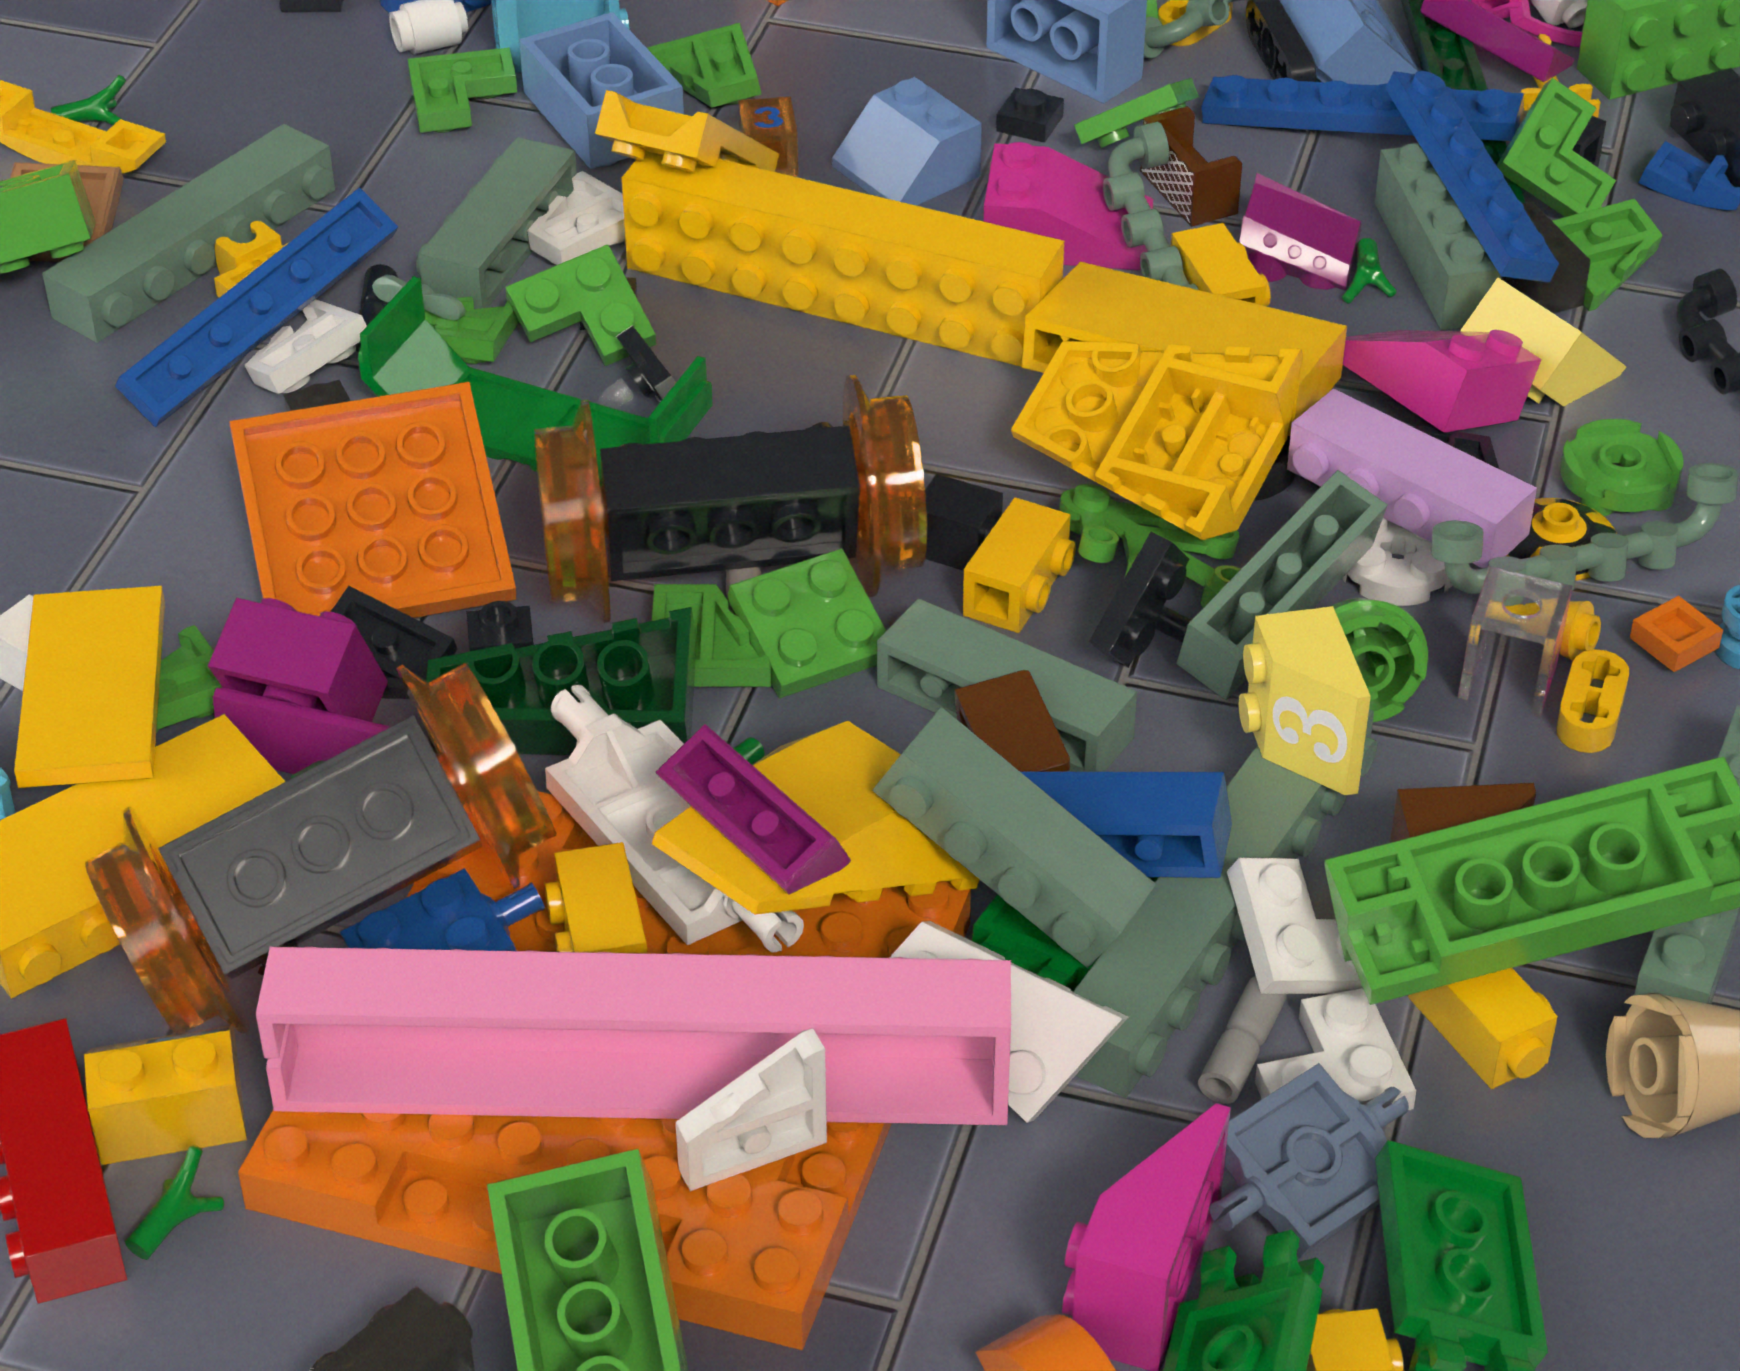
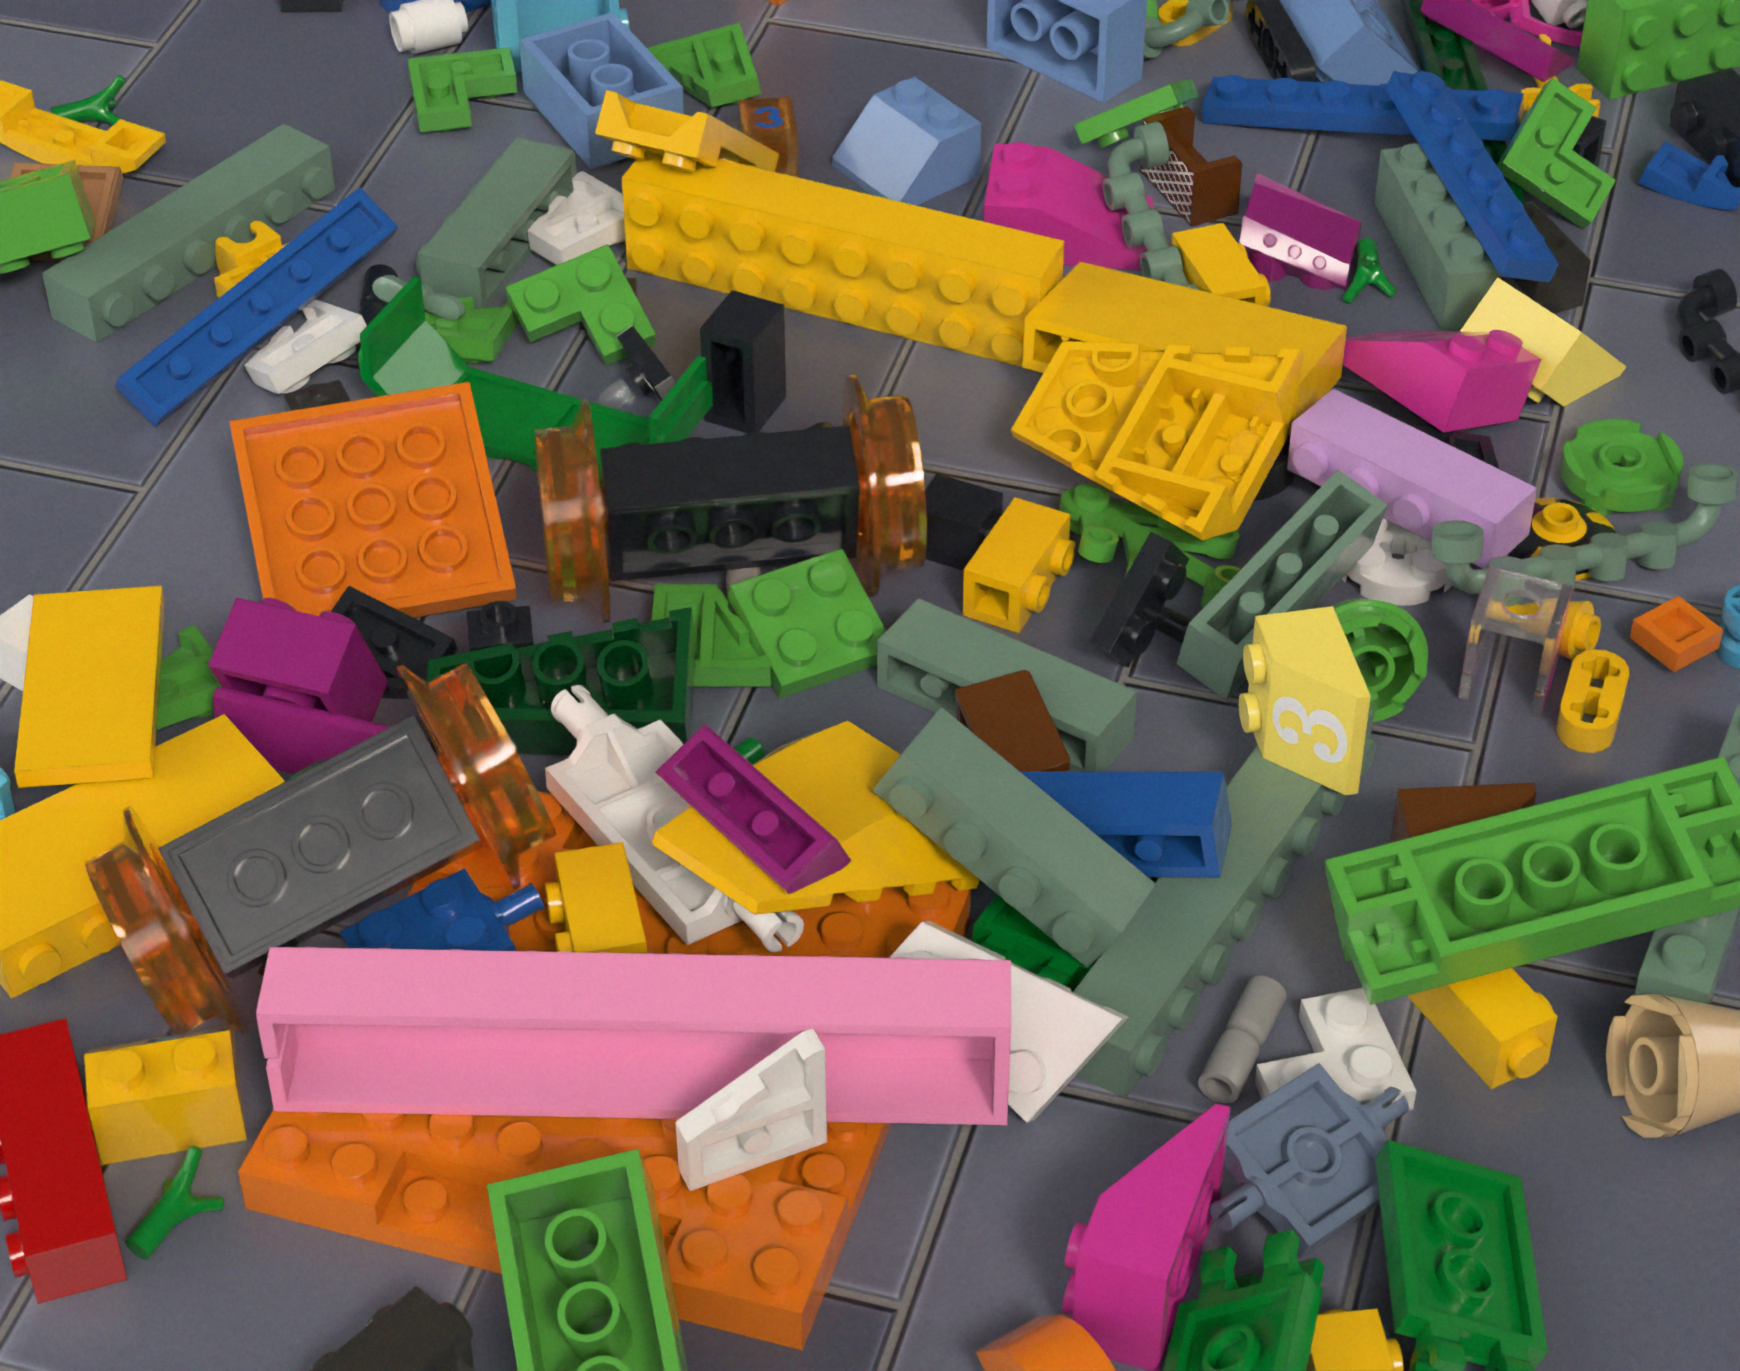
black plate [996,87,1064,143] -> none
white plate [1227,858,1363,994] -> none
bright green wing [1538,198,1662,311] -> none
none -> black brick [700,290,786,433]

